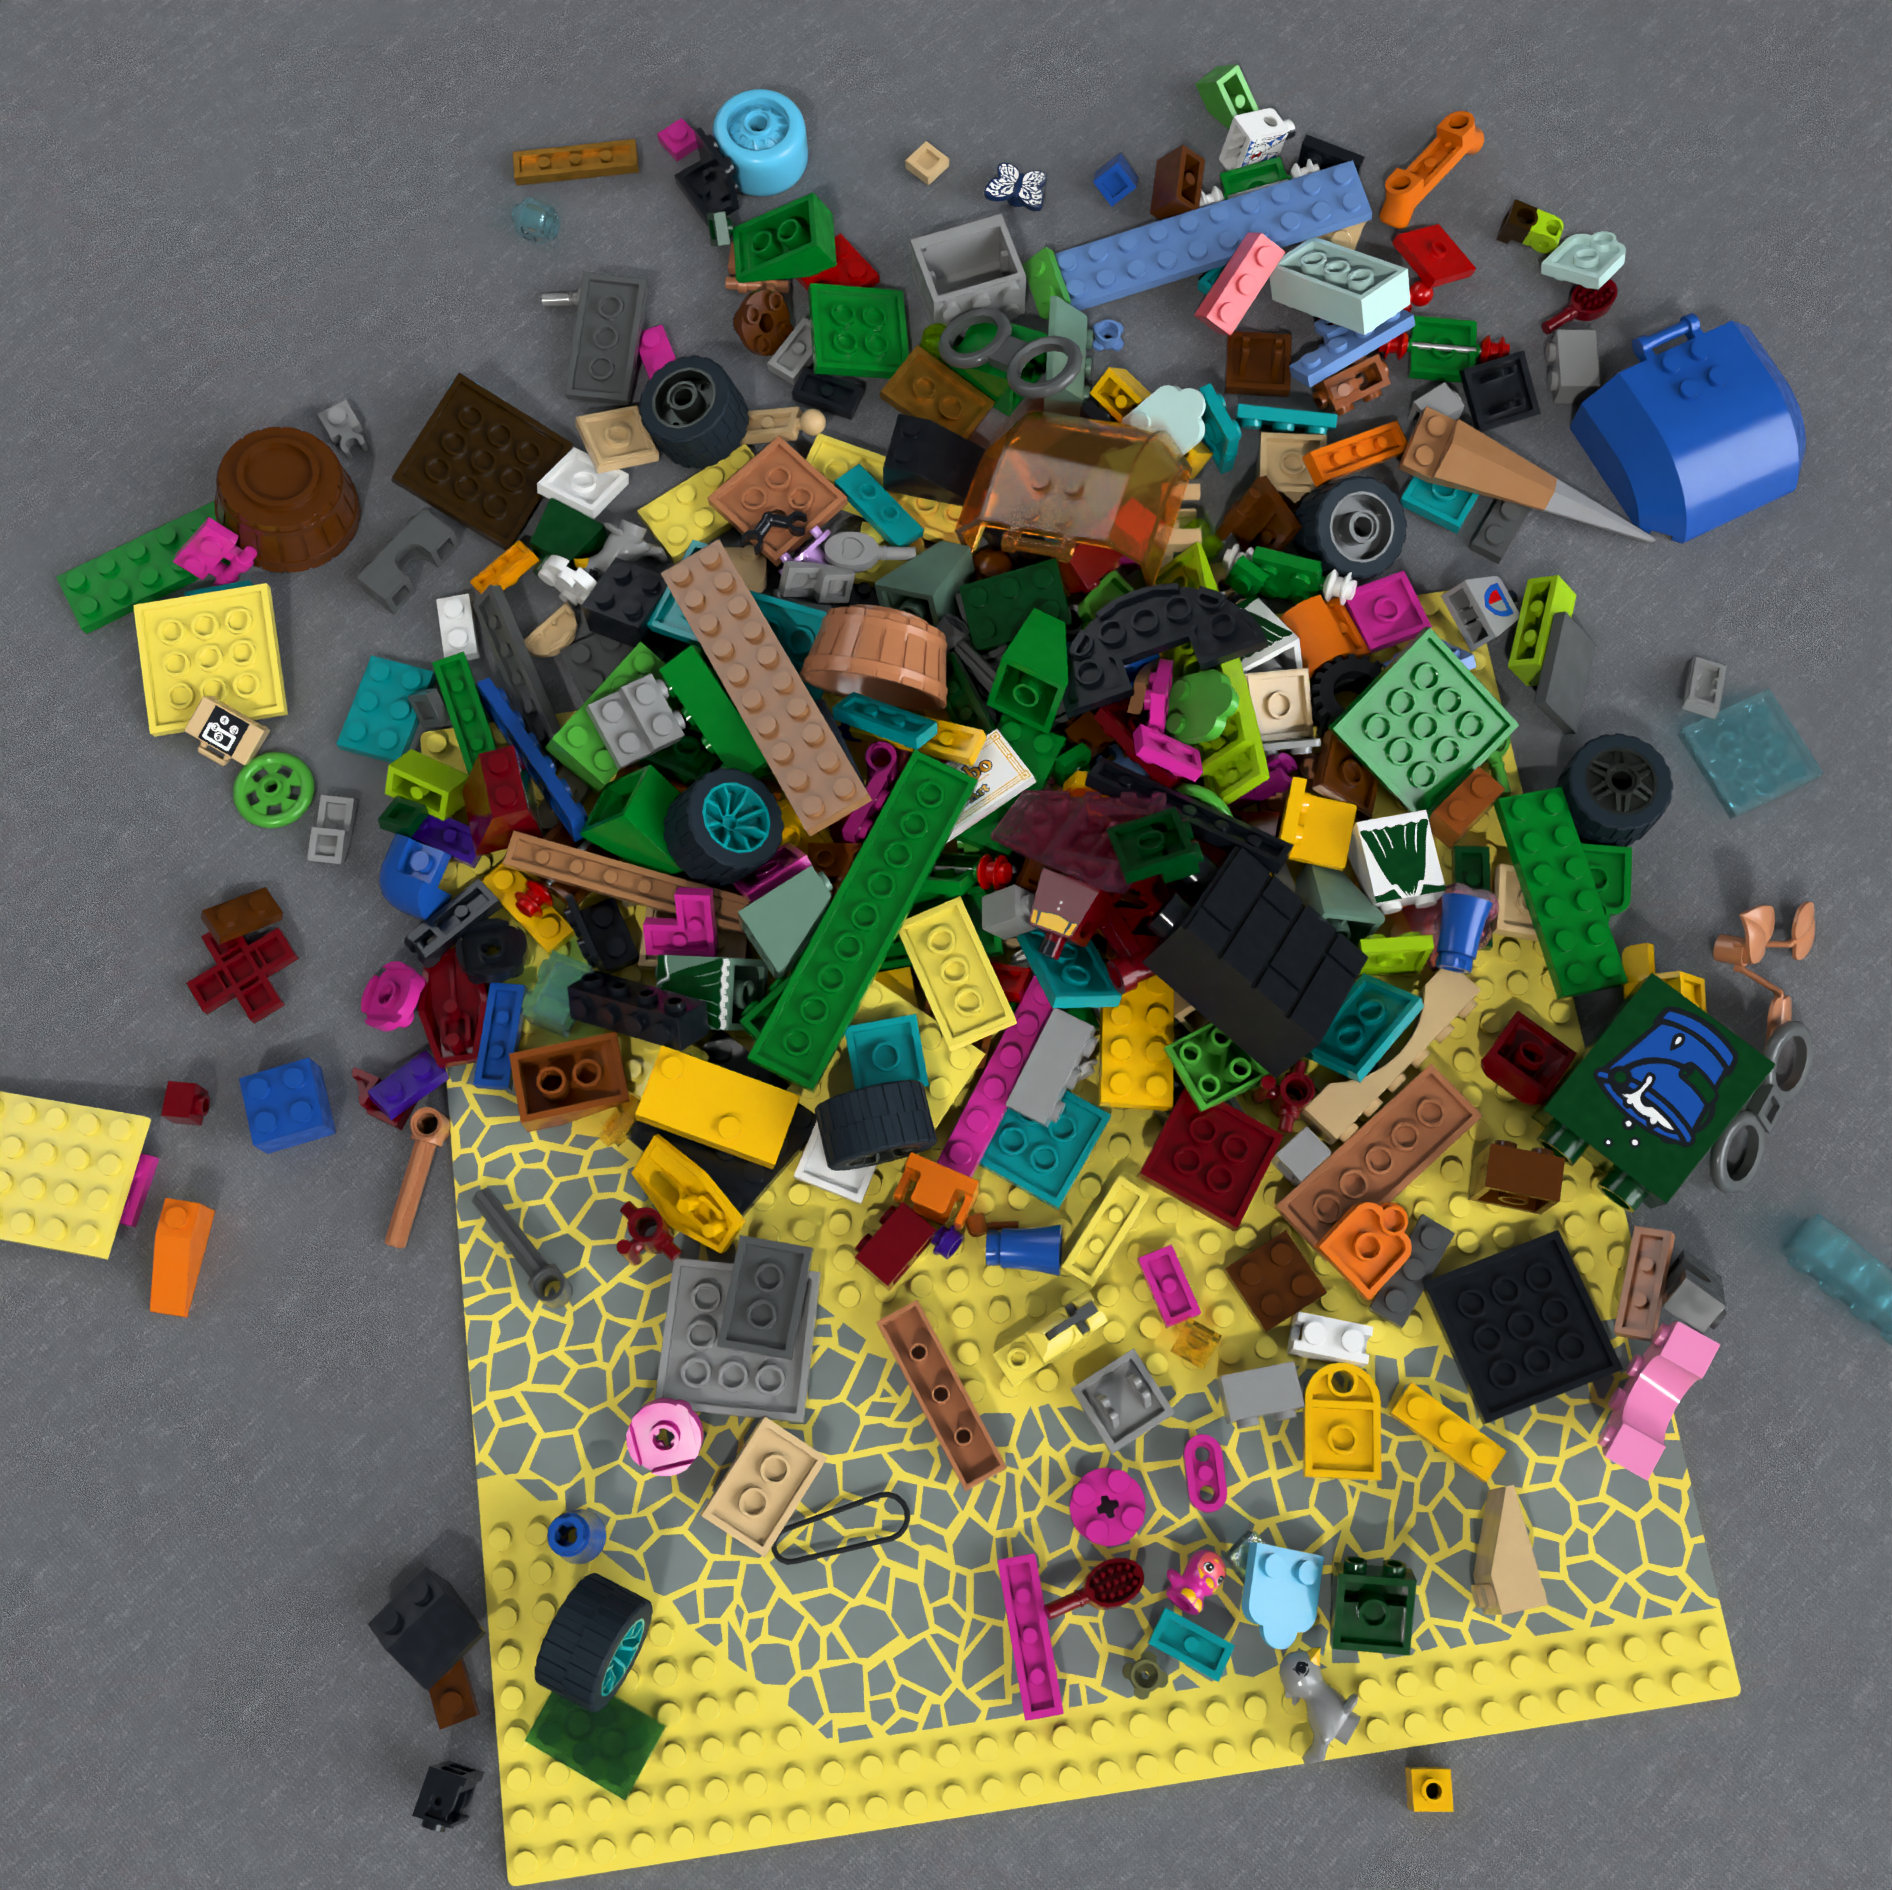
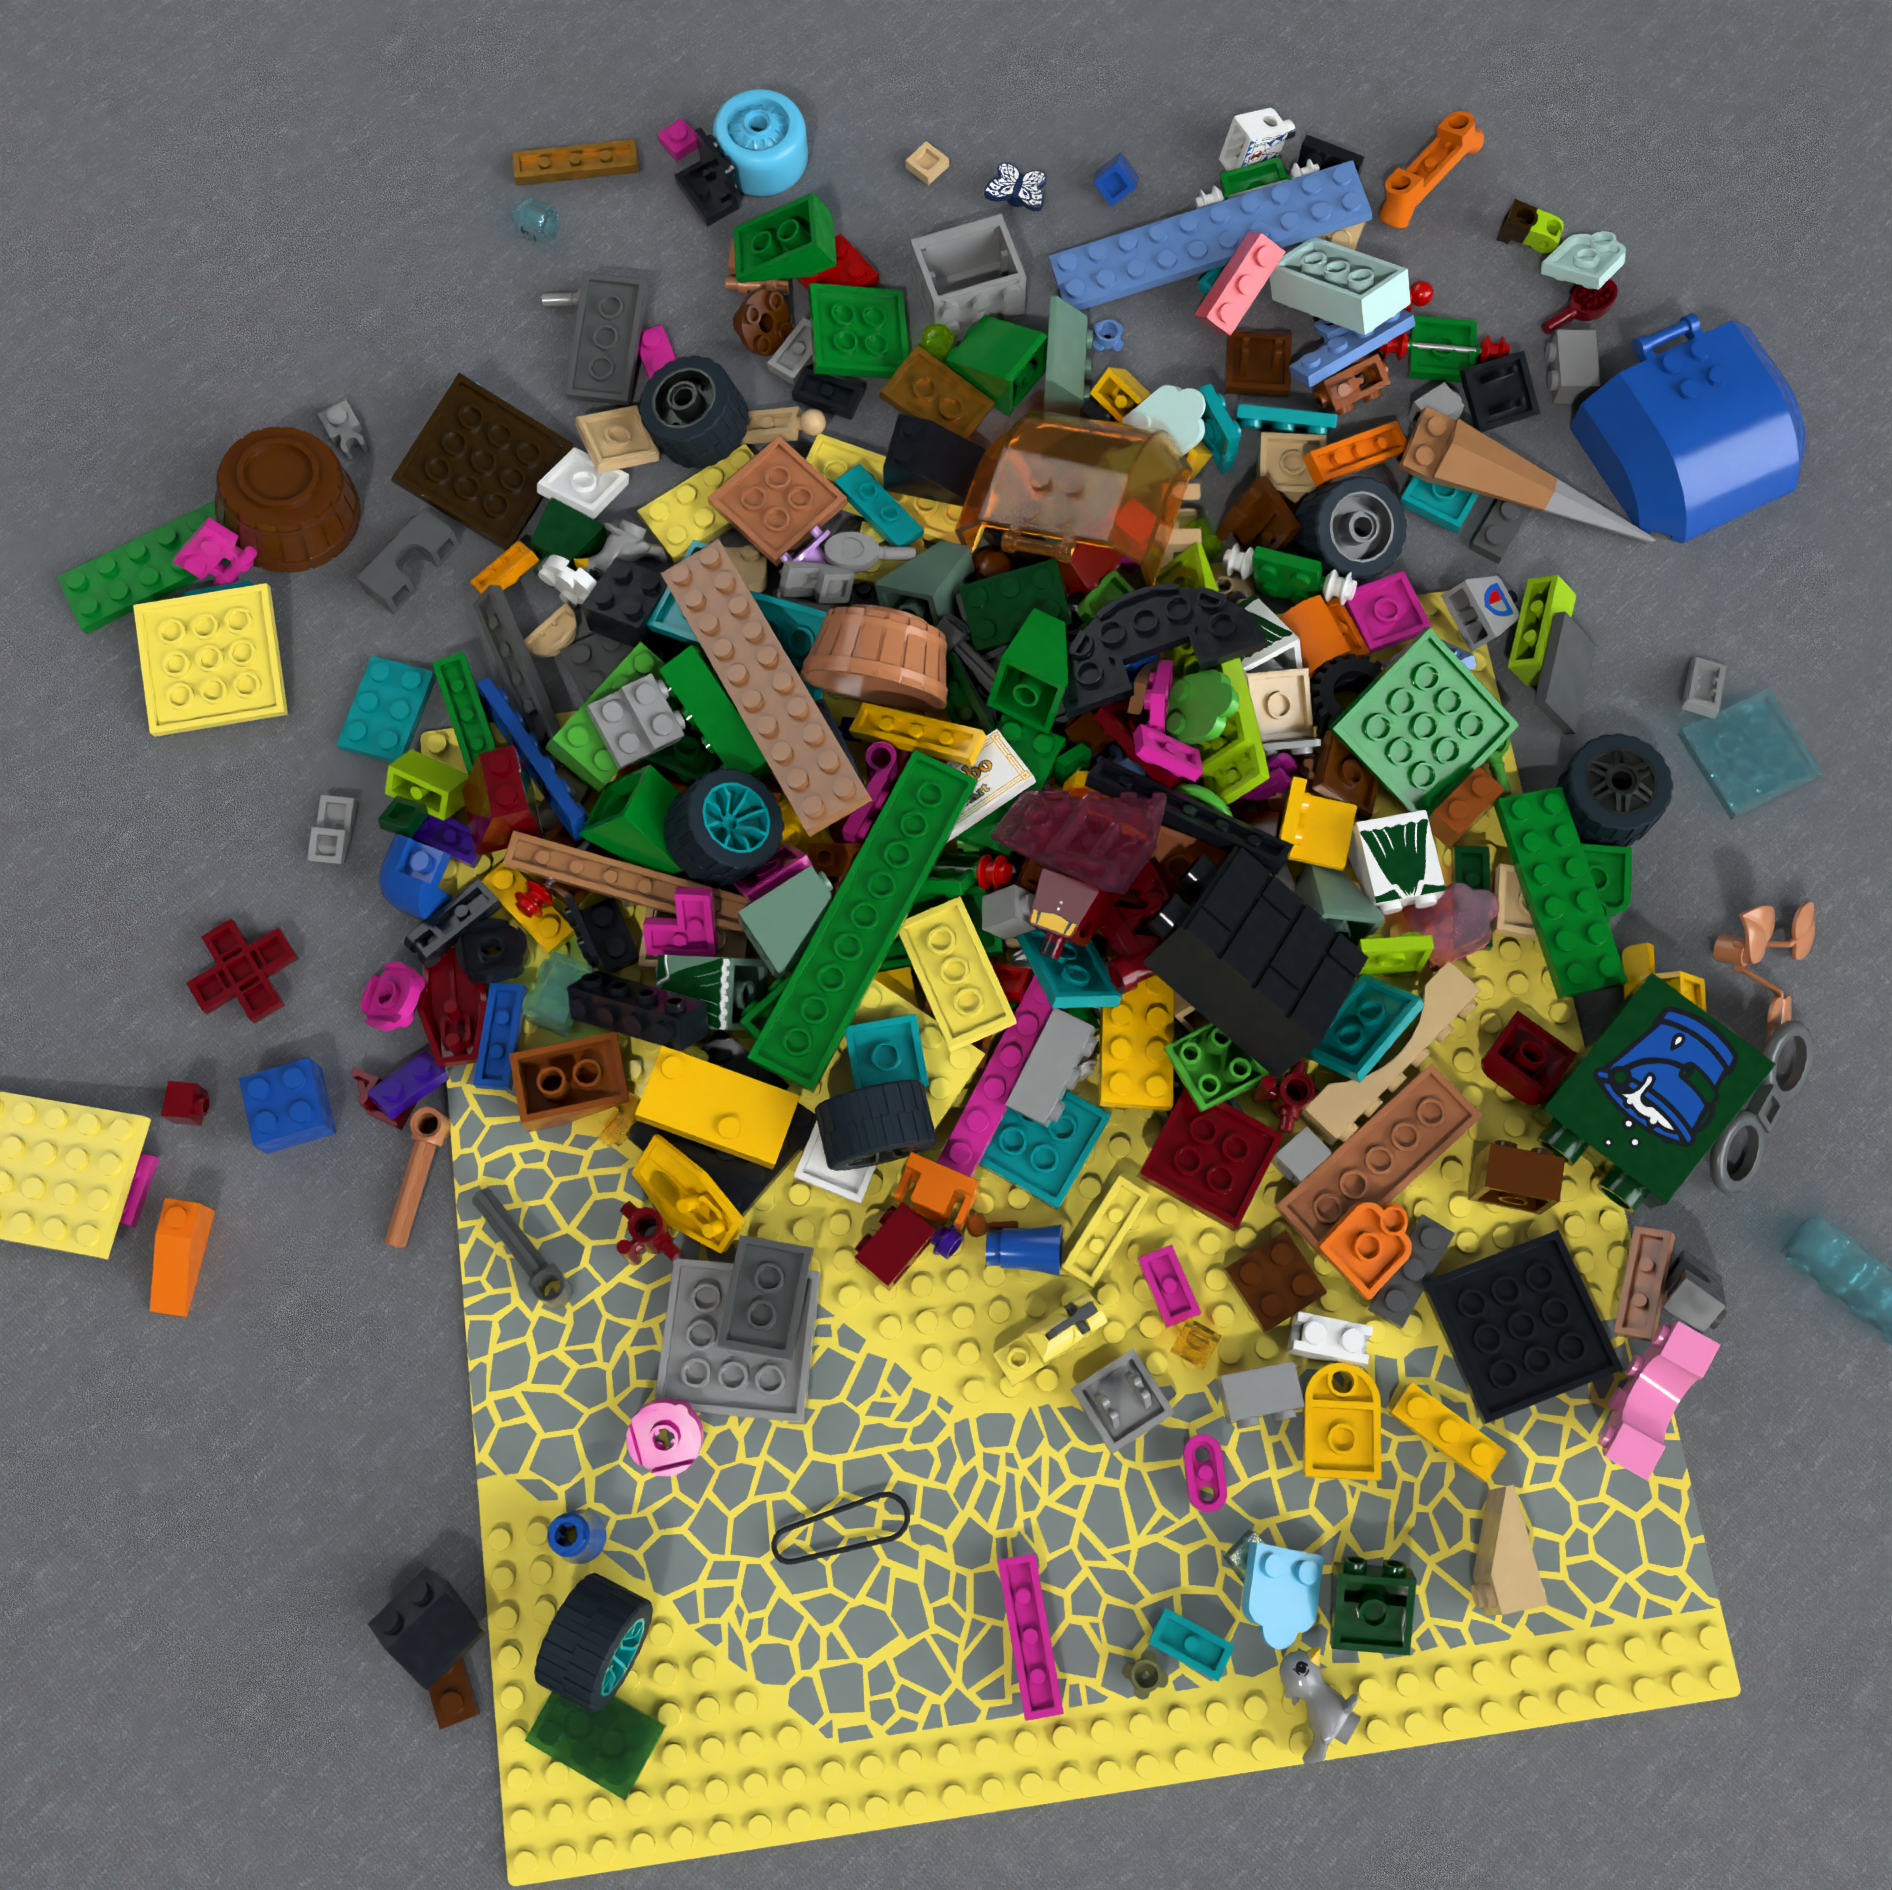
piece [184,696,270,766] -> none
reddish brown plate [201,887,283,945] -> none
bright green plate [233,752,315,828] -> none
dark grey plate [408,688,450,727] -> none
black hinge [412,1760,485,1832] -> none
white plate [436,593,480,660] -> none
tan plate [700,1416,827,1557] -> none
plate [706,211,733,246] -> none
black arm [741,511,808,555] -> none
teal plate [832,692,938,750] -> none
nougat piece [876,1300,1007,1492] -> none
dark grey bar [938,307,1083,399] -> none
bright green plate [1022,247,1071,320] -> none
dark red piece [1044,1558,1144,1620] -> none
dark pink plate [1069,1468,1146,1547] -> none
dark green plate [1106,806,1204,884] -> none
reddish brown brick [1150,144,1205,220] -> none
dark pink animal [1166,1549,1226,1615] -> none
bright green slope [1195,64,1259,129] -> none
green plate [1225,555,1269,599] -> none
red plate [1392,224,1476,289] -> none
yellow plate [1405,1767,1454,1812] -> none
blue plant [1436,893,1493,974] -> none

